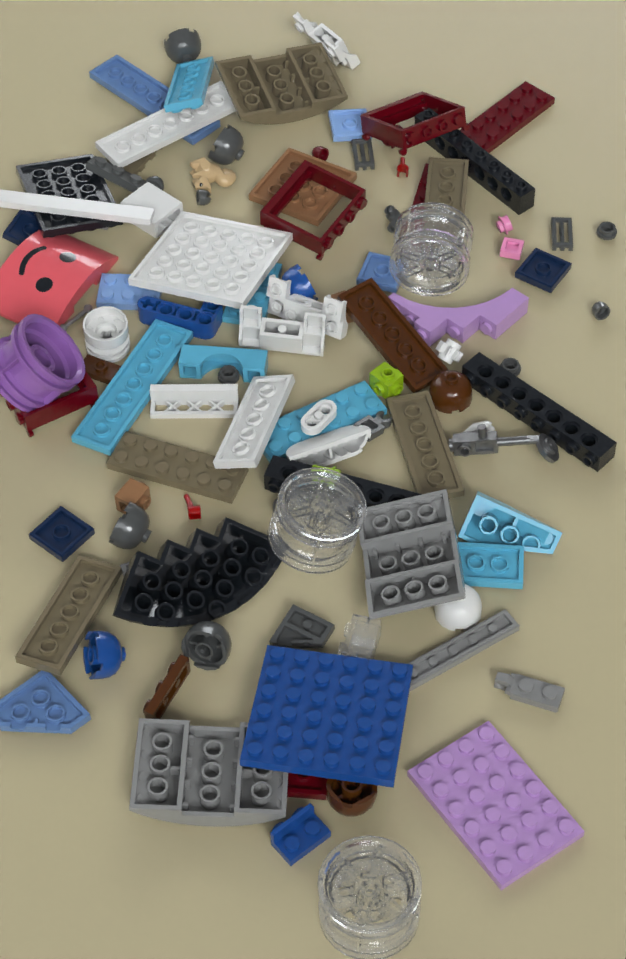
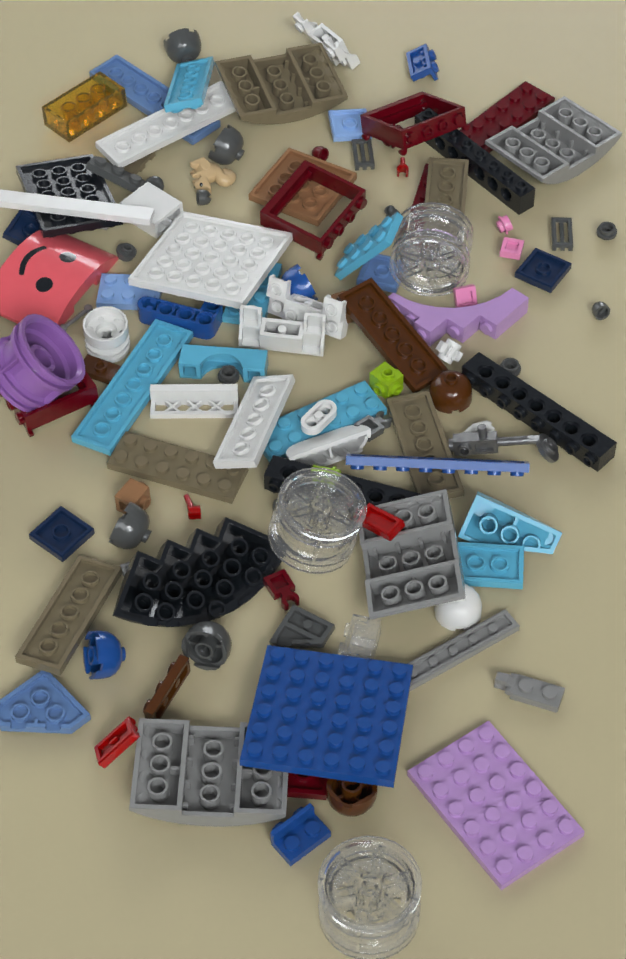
none -> clear yellow brick [42,72,127,142]
none -> red tile [94,716,140,768]
none -> dark grey plate [116,243,137,262]
none -> dark red plate [263,569,299,611]
none -> medium azure plate [335,212,403,280]
none -> plate [346,454,530,476]
none -> red tile [354,503,405,541]
none -> blue bracket [406,44,439,82]
none -> bright pink plate [453,284,478,308]
none -> light grey slope [485,96,622,184]

